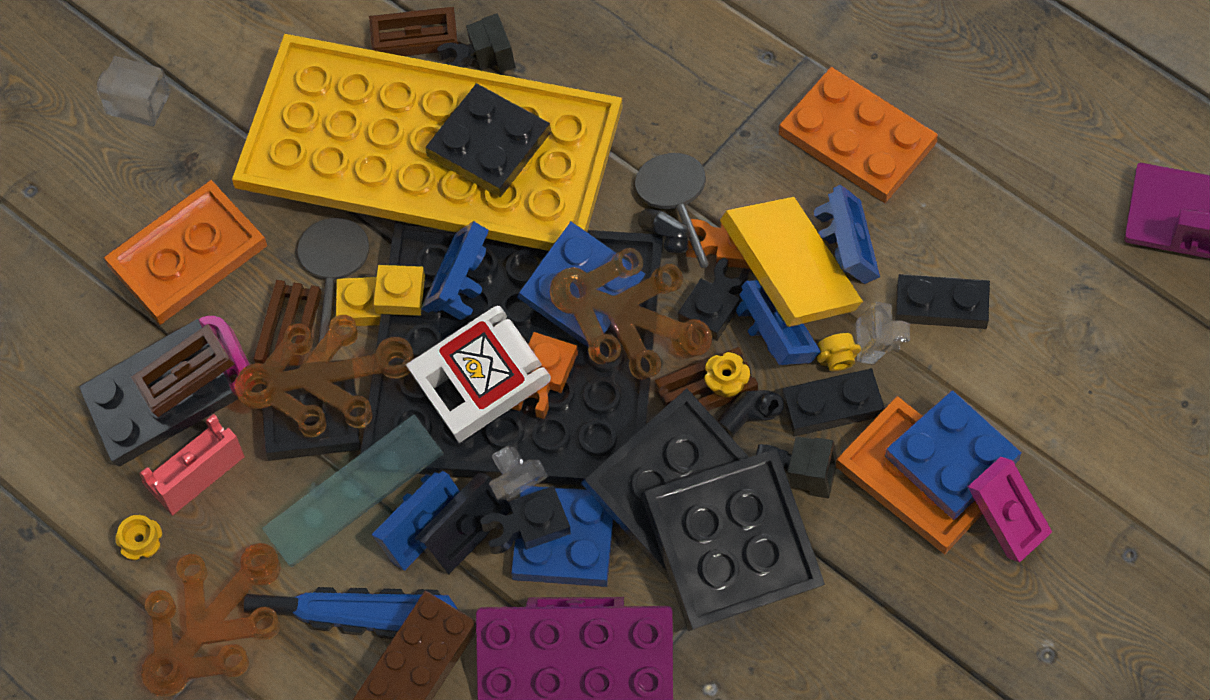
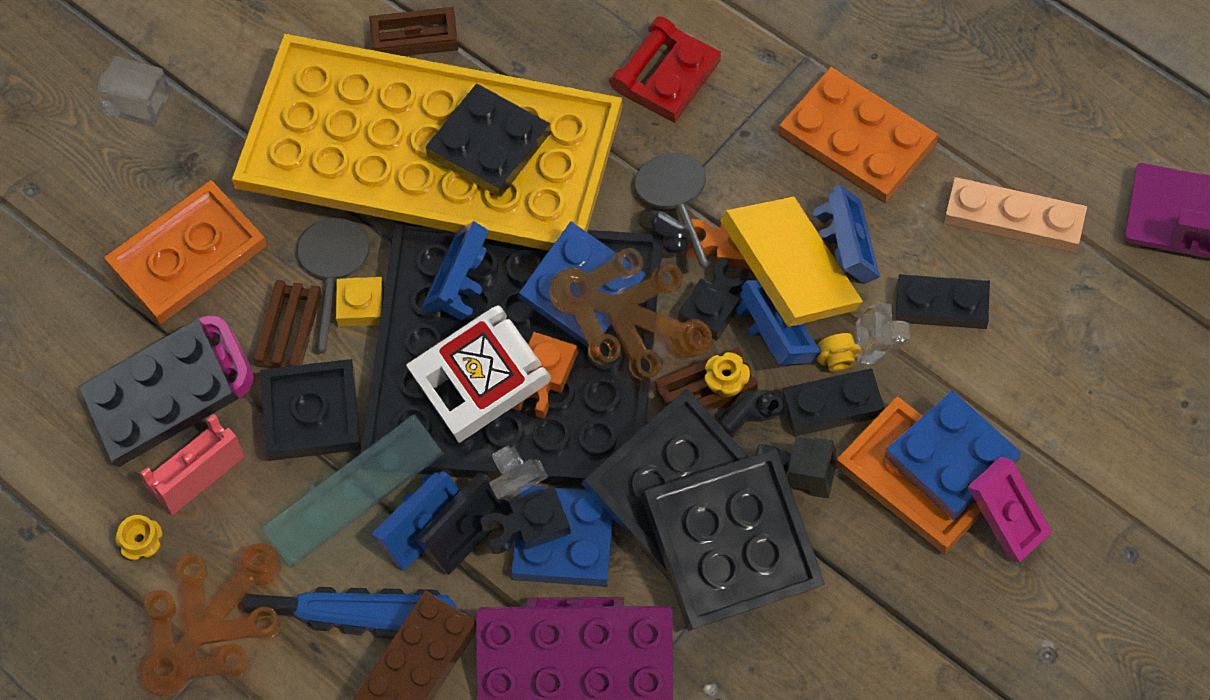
reddish brown tile [131,324,235,417] -> none
clear orange plant [235,315,414,437] -> none
yellow plate [373,265,425,316] -> none
pearl dark grey piece [437,13,516,73] -> none
none -> red plate [609,16,721,123]
none -> light nougat plate [944,177,1087,253]

